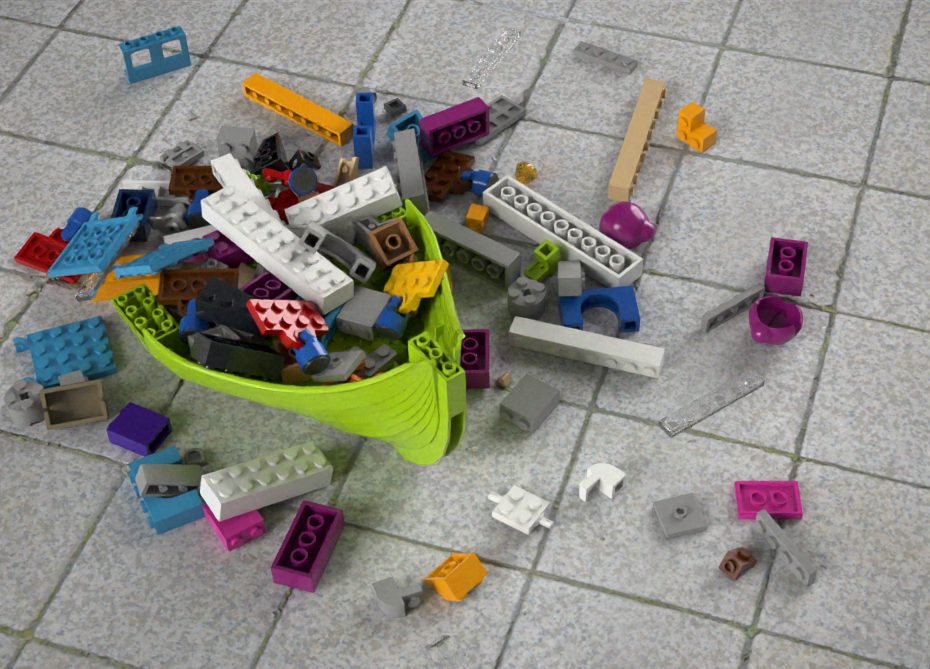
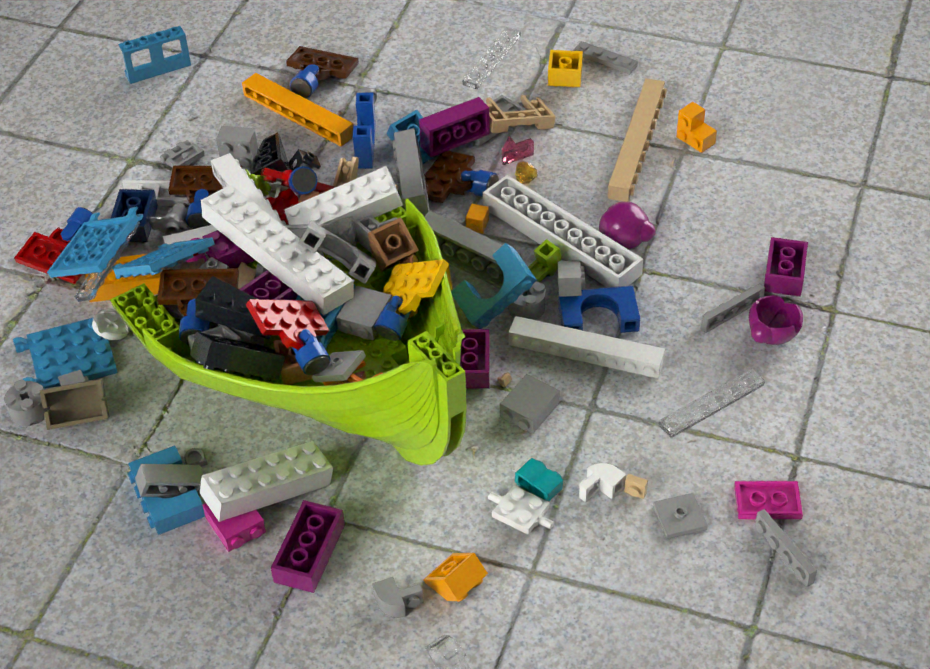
dark purple brick [106,402,172,457] -> none
light grey plate [349,343,398,379] -> none
dark grey plate [384,98,407,117] -> none
reddish brown bracket [719,547,758,581] -> none
none -> white tile [92,310,130,340]
none -> reddish brown plate [286,46,359,99]
none -> dark azure arch [451,243,537,329]
none -> tan wedge [486,95,556,133]
none -> clear pink slope [502,136,534,165]
none -> teal brick [515,458,563,502]
none -> yellow brick [548,50,583,87]
none -> tan plate [624,474,648,499]

